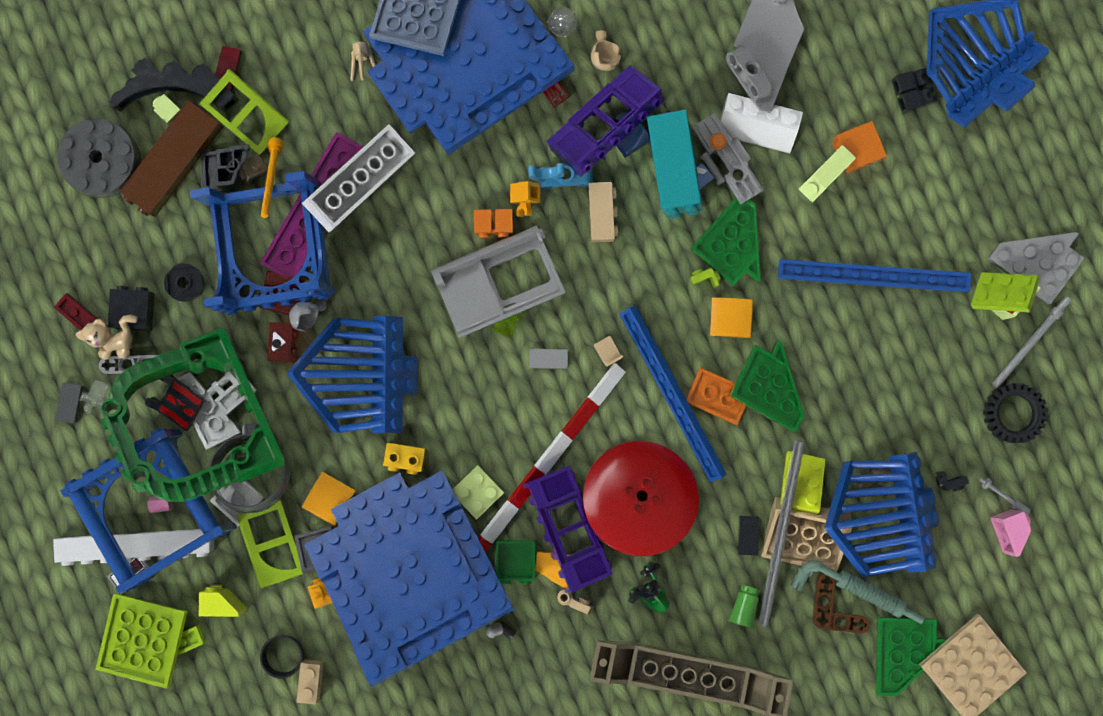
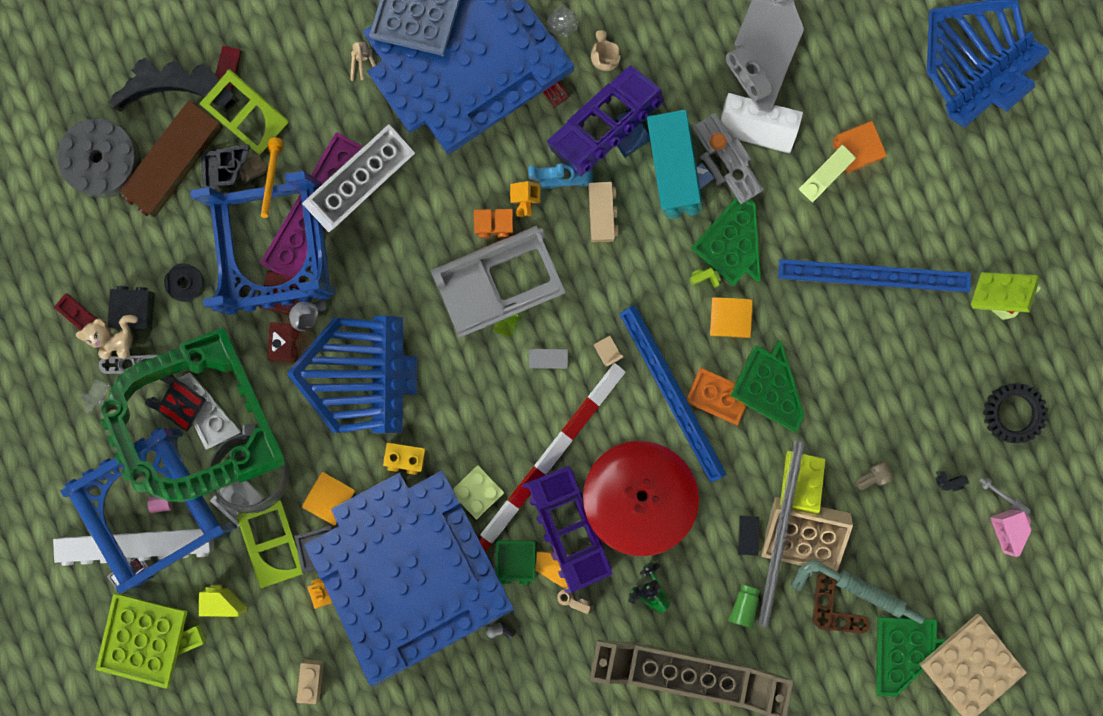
dark grey tile [55,382,83,424] -> none
yellowish green window [152,94,181,125] -> none
white plate [207,370,257,415] -> none
black tyre [260,635,303,679] -> none
blue plate [825,452,939,577] -> none
black legs [891,68,938,115] -> none
light grey wing [987,232,1084,304] -> none
light grey bar [992,296,1072,388] -> none

